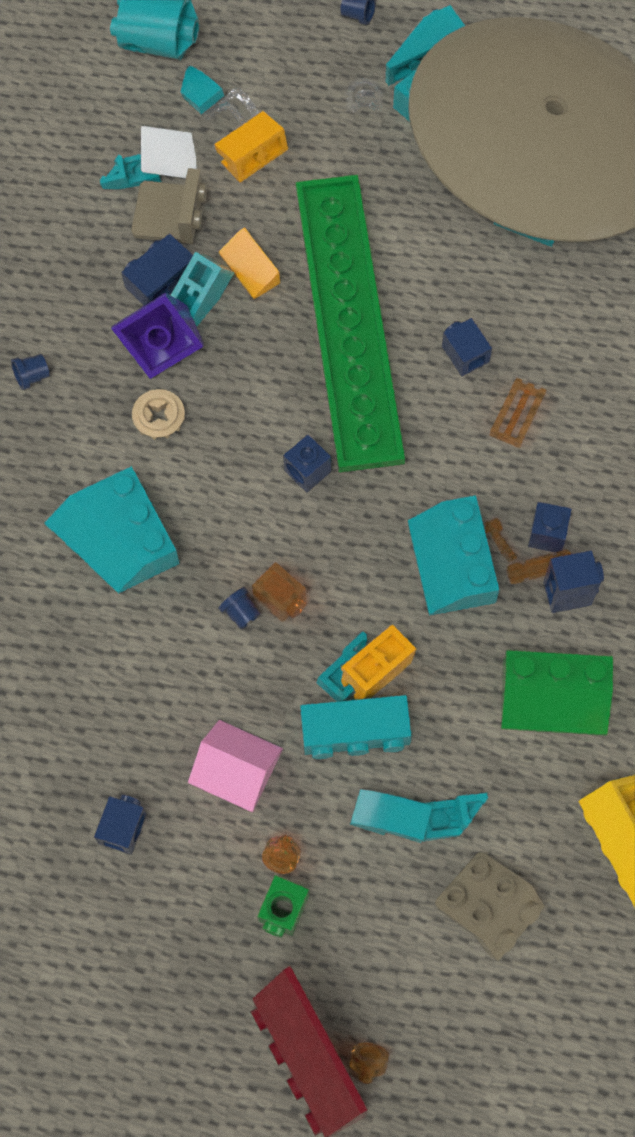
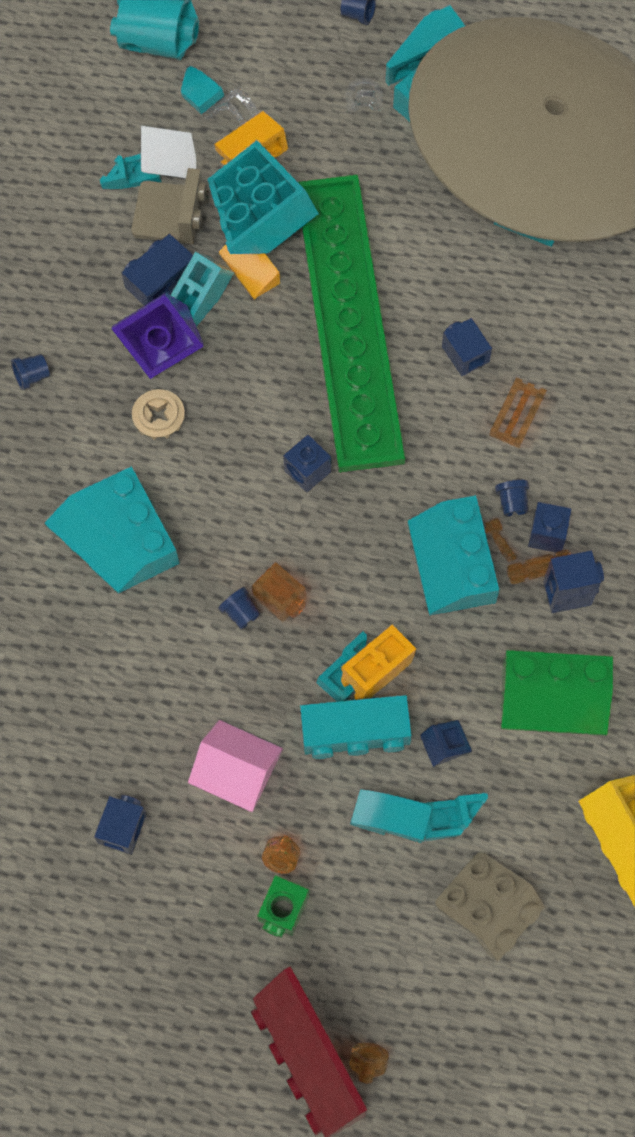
none -> teal wedge [207,140,319,254]
none -> dark blue slope [420,720,472,767]
none -> dark blue piece [495,480,529,517]

